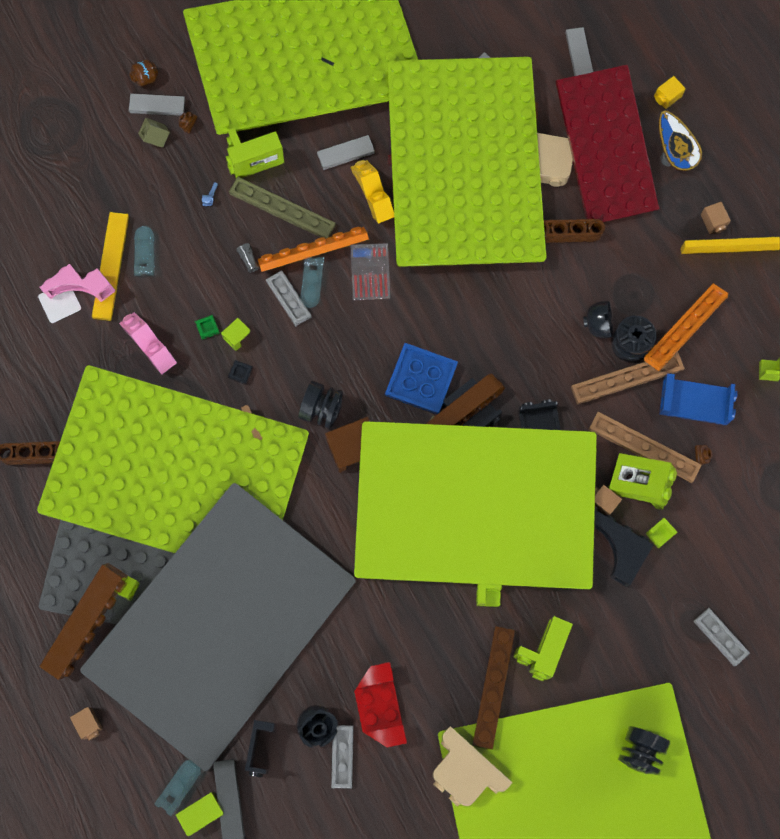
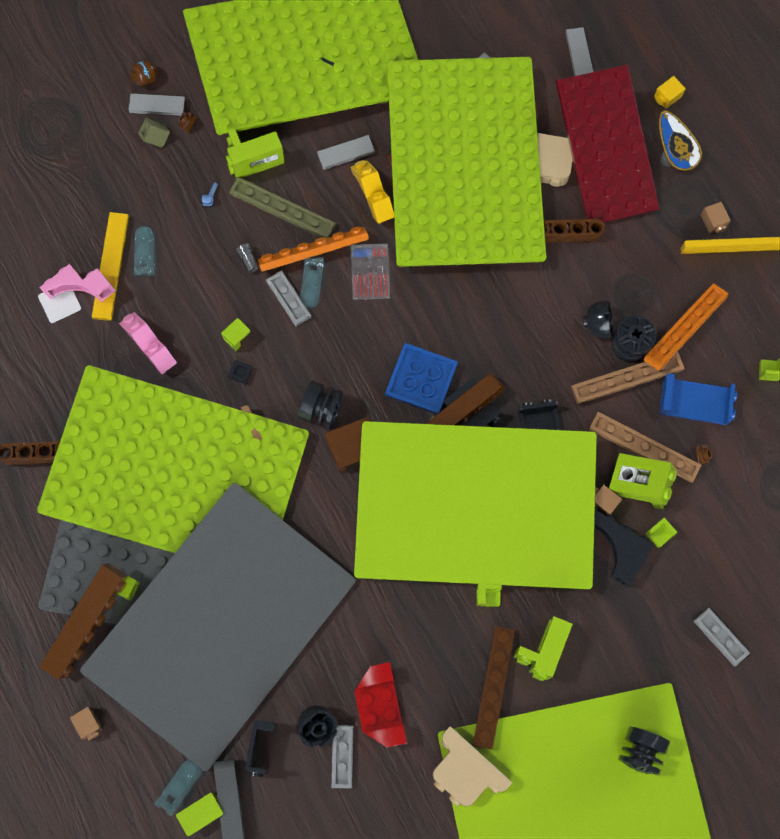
green tile [195,315,220,340] -> none

